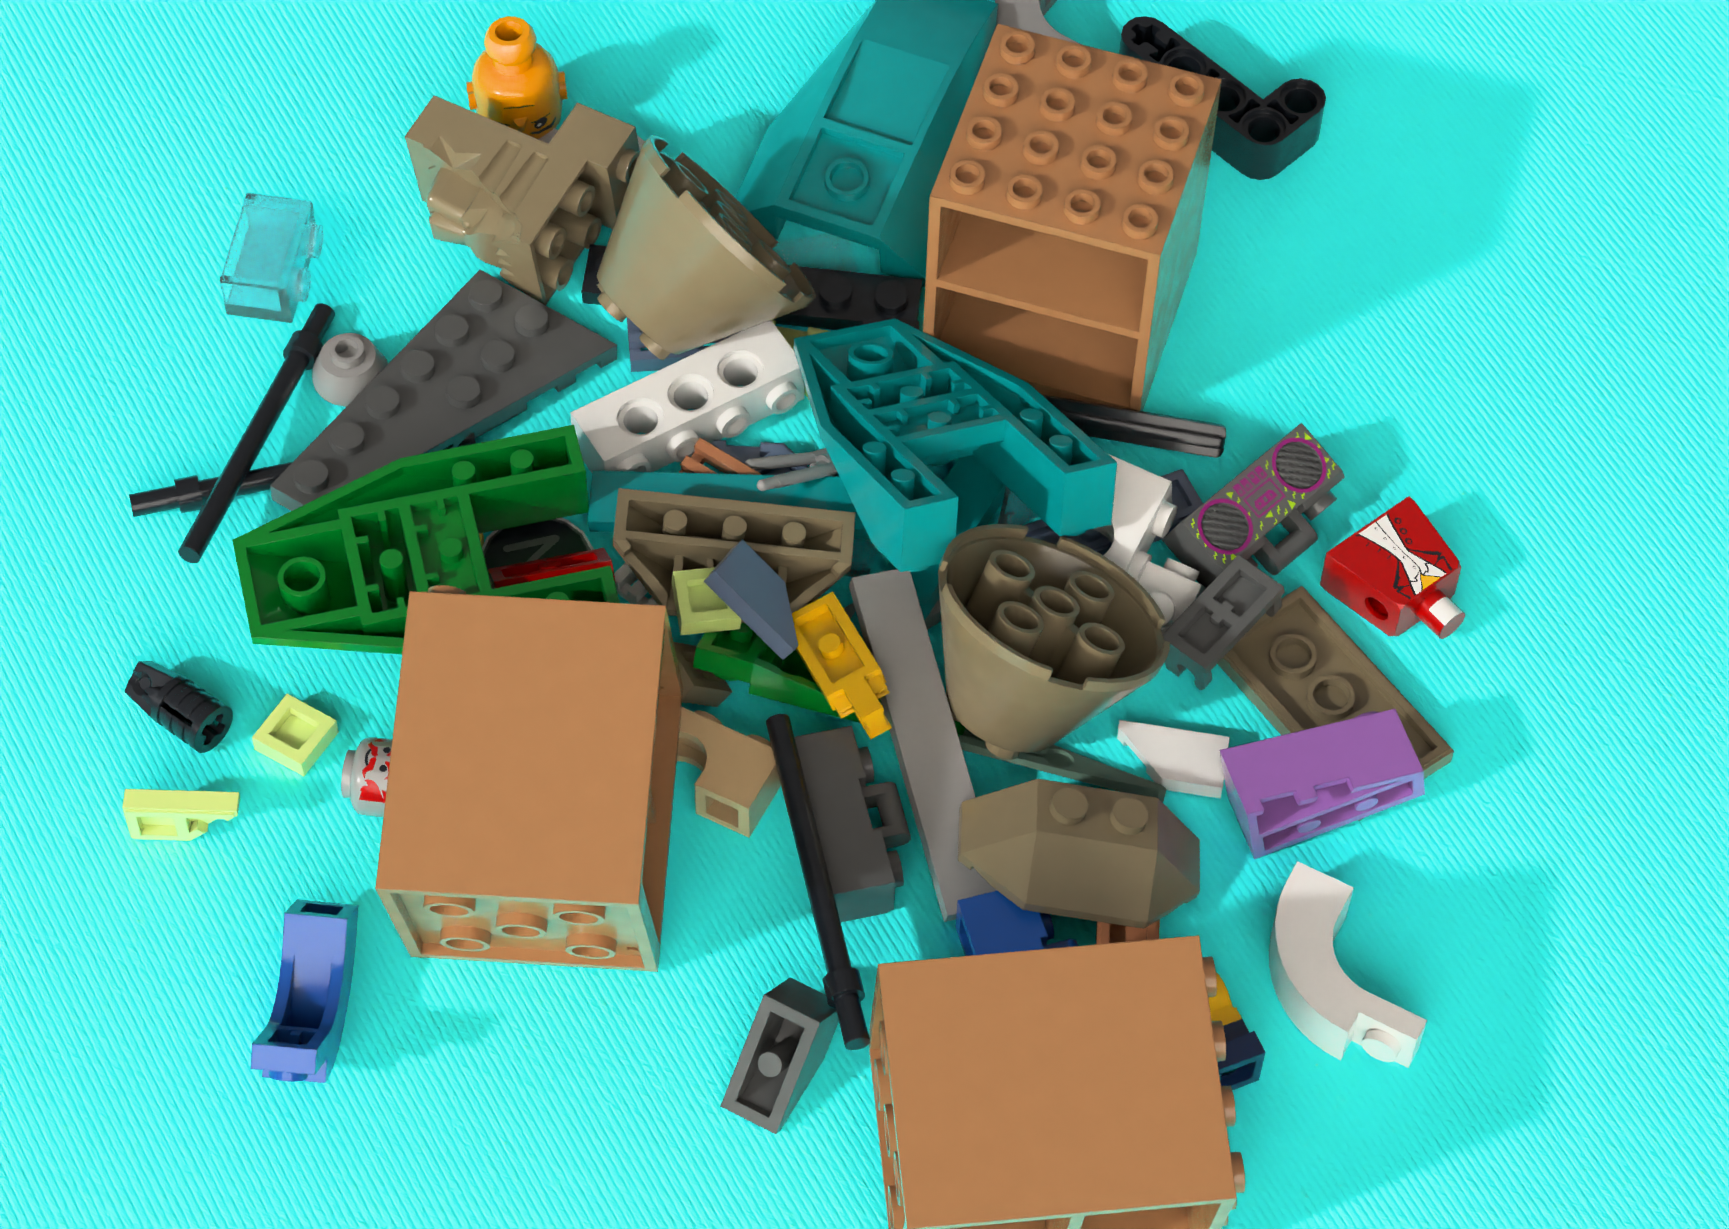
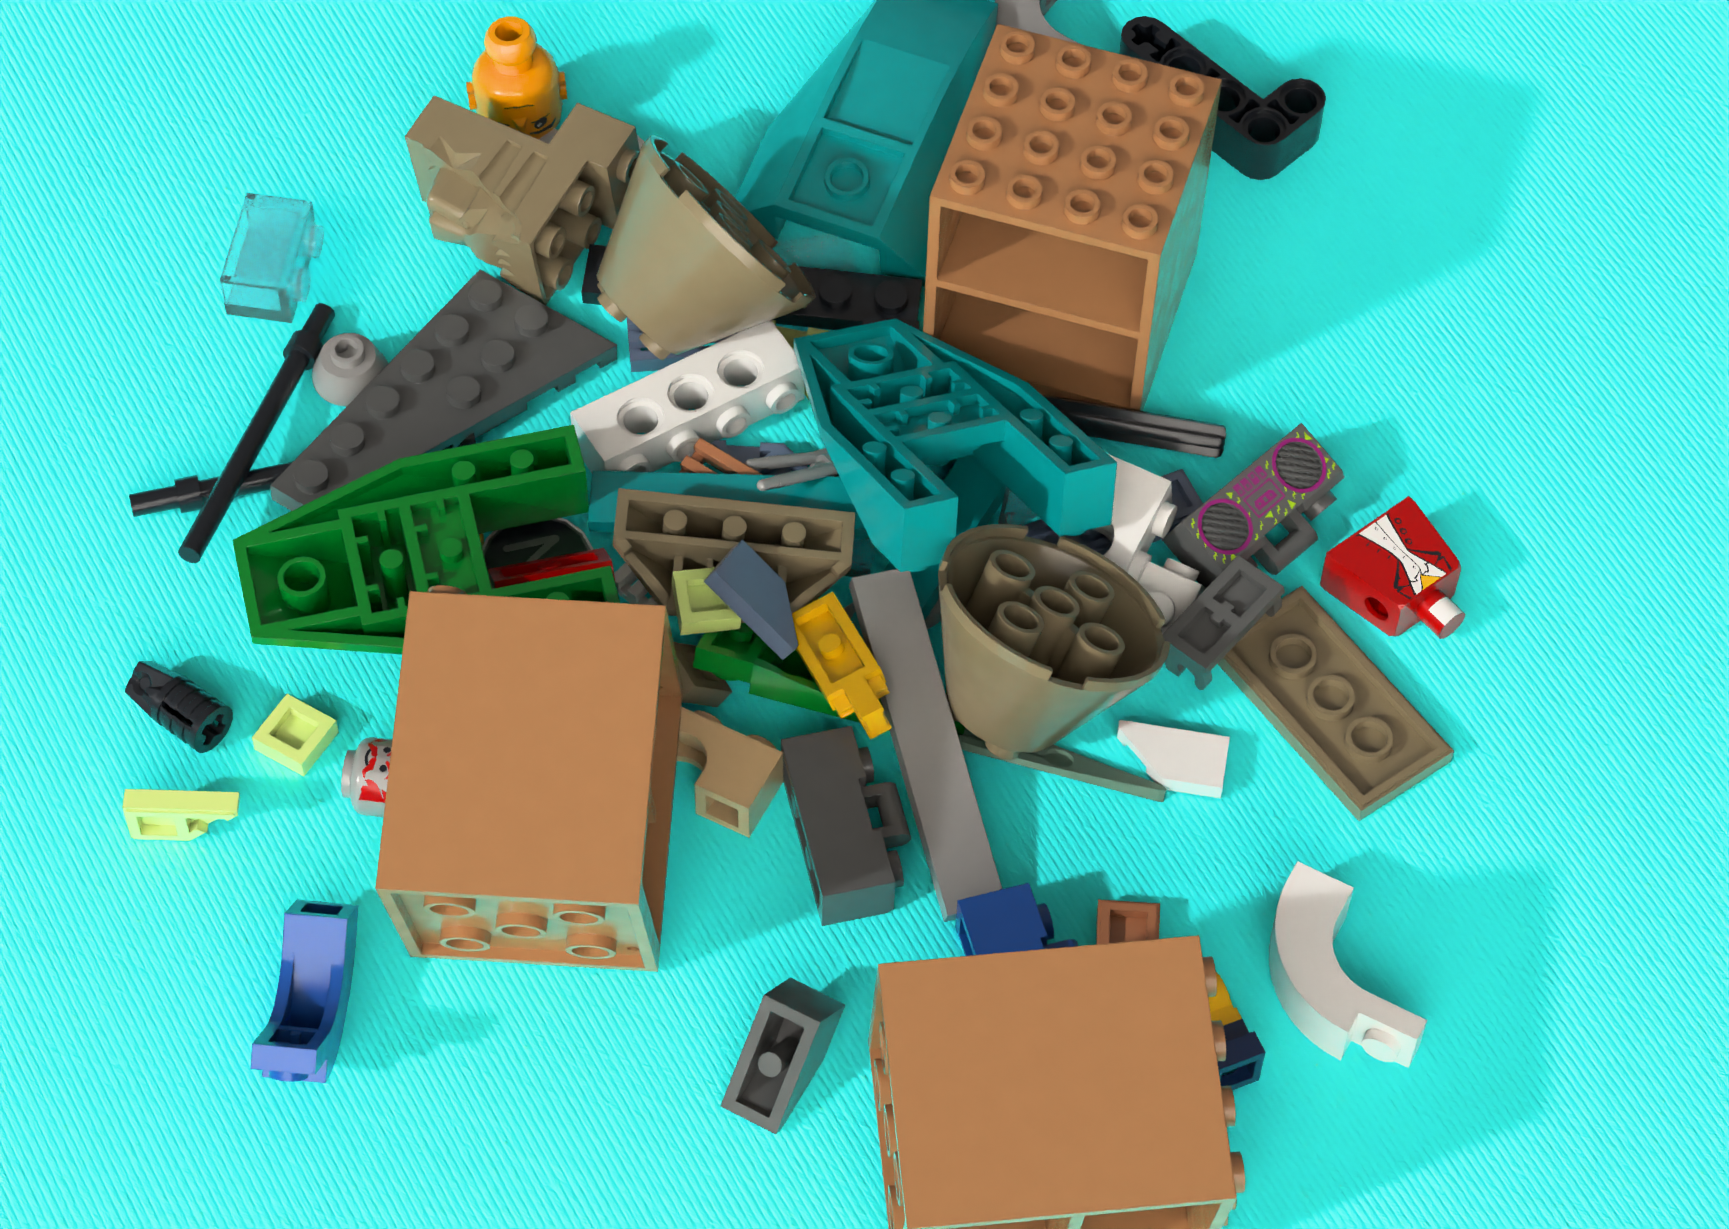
black bar [766,714,870,1050] -> none
dark tan wedge [958,779,1200,929] -> none
medium lavender wedge [1219,709,1425,860] -> none

